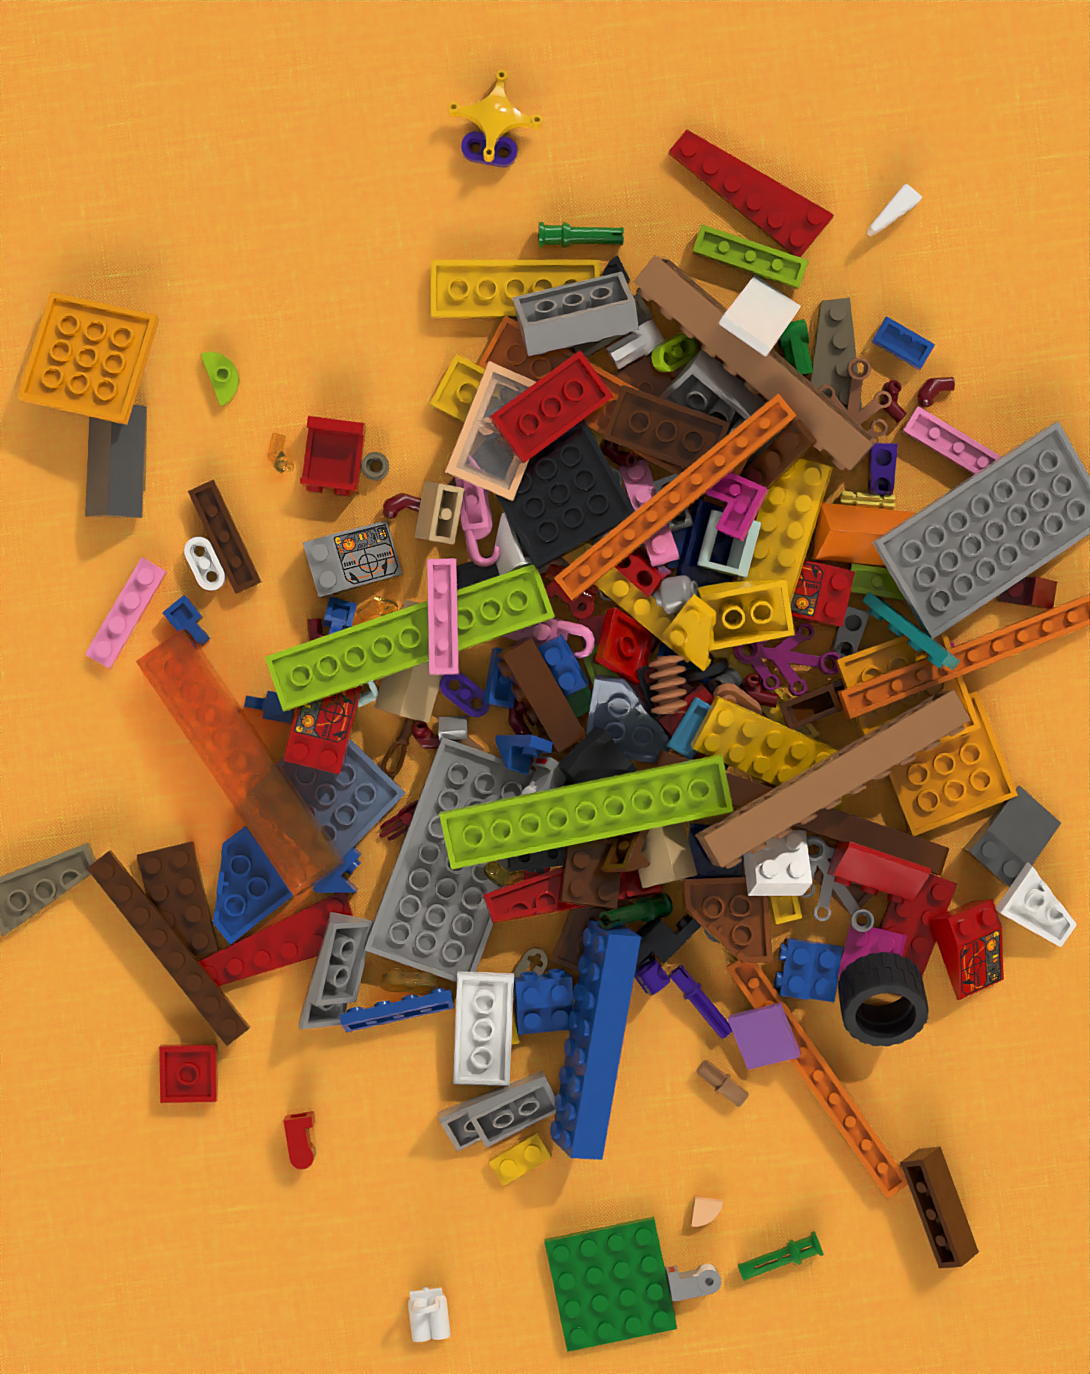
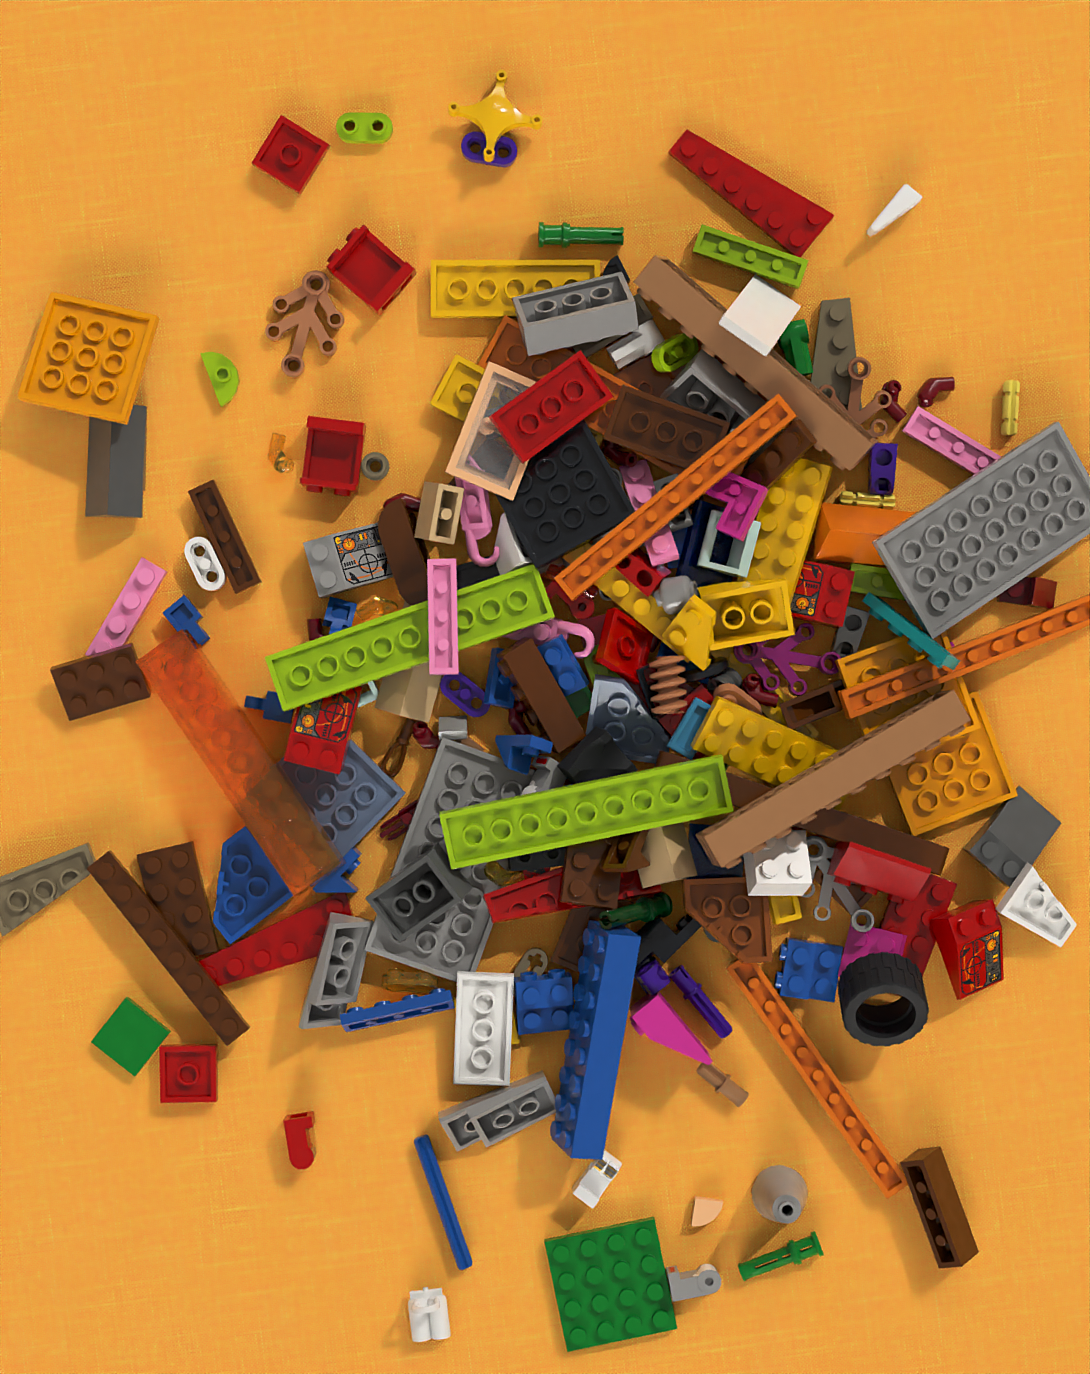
yellow plate [489,1131,552,1186] -> none
medium lavender tile [728,1002,801,1070] -> none
blue plate [871,316,935,370] -> none
none -> reddish brown plate [50,643,151,721]
none -> green tile [91,996,171,1076]
none -> red plate [251,115,330,195]
none -> nougat plant [265,270,345,378]
none -> red panel [327,224,416,316]
none -> lime plate [336,112,393,144]
none -> dark grey slope [365,843,473,943]
none -> reddish brown brick [378,498,430,606]
none -> blue axle [414,1135,473,1270]
none -> white leg [572,1150,622,1209]
none -> dark pink slope [629,991,713,1065]
none -> light grey cone [751,1165,808,1224]
none -> light yellow axle [1001,380,1020,436]

